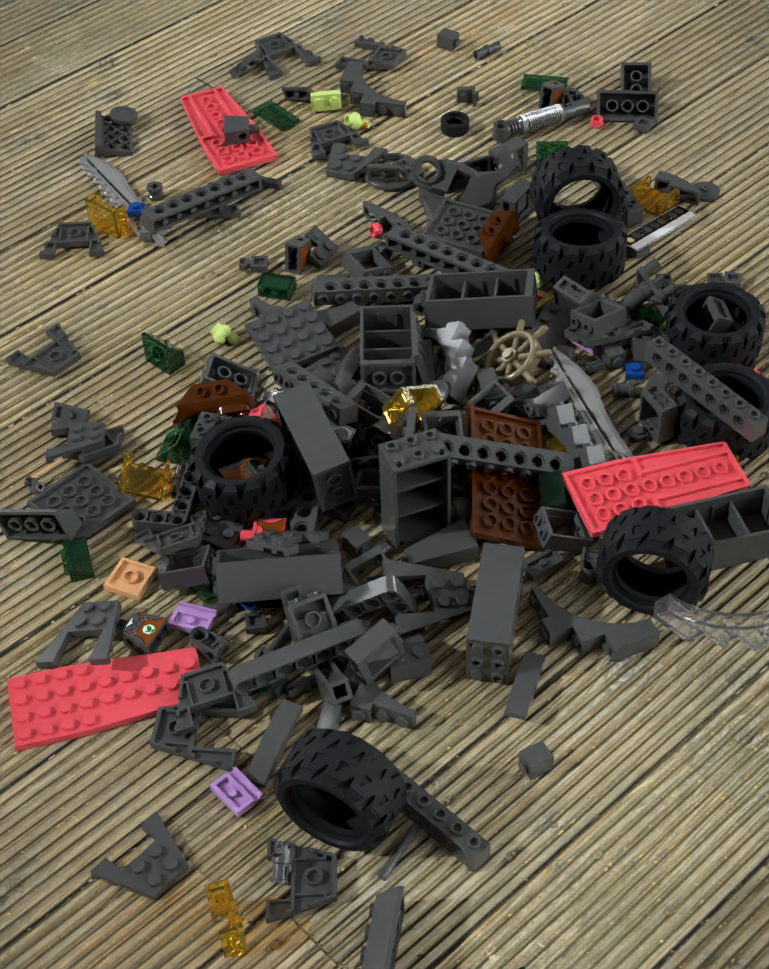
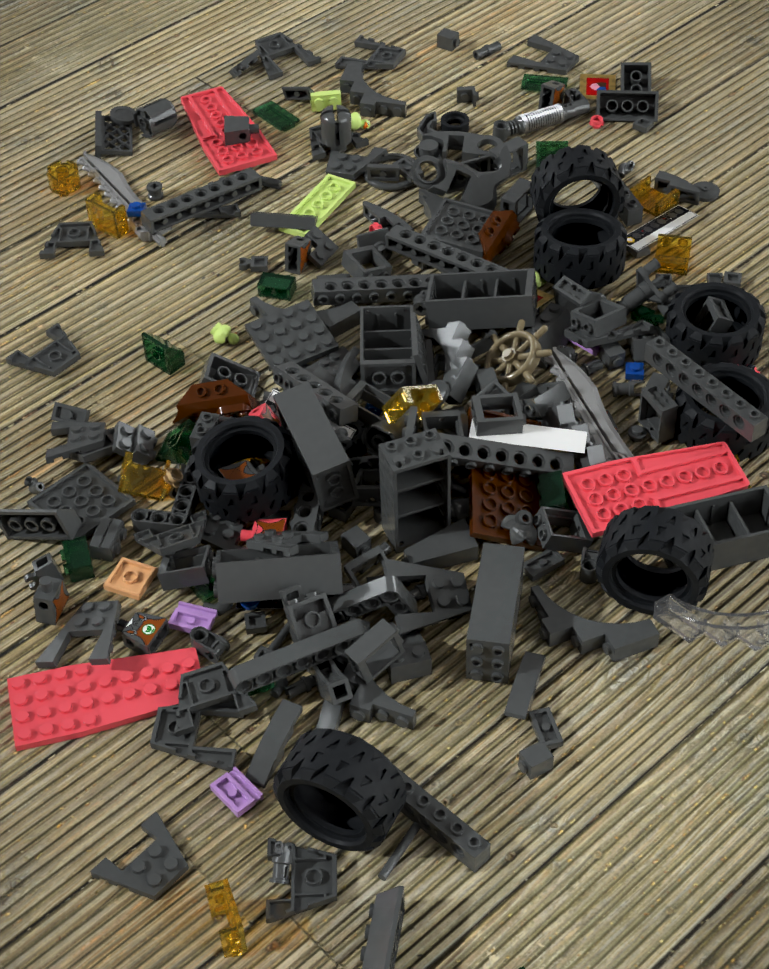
none -> dark grey brick [24,552,64,590]
none -> dark grey torso [33,576,70,625]
none -> clear yellow brick [47,160,81,197]
none -> dark grey brick [88,517,127,562]
none -> dark grey plate [112,421,158,467]
none -> dark grey cylinder [133,98,178,138]
none -> tan plate [163,468,183,488]
none -> dark grey slope [250,212,318,230]
none -> yellowish green plate [279,173,356,237]
none -> dark grey cylinder [320,105,352,151]
none -> dark grey slope [356,227,389,248]
none -> dark grey animal [414,111,503,164]
none -> white sticker [469,418,587,454]
none -> dark grey window [471,392,526,436]
none -> dark grey plate [501,510,538,546]
none -> dark grey wing [507,34,579,75]
none -> dark grey plate [528,707,563,750]
none -> sticker [579,74,616,99]
none -> dark grey arm [618,160,635,179]
none -> clear yellow panel [654,234,692,276]

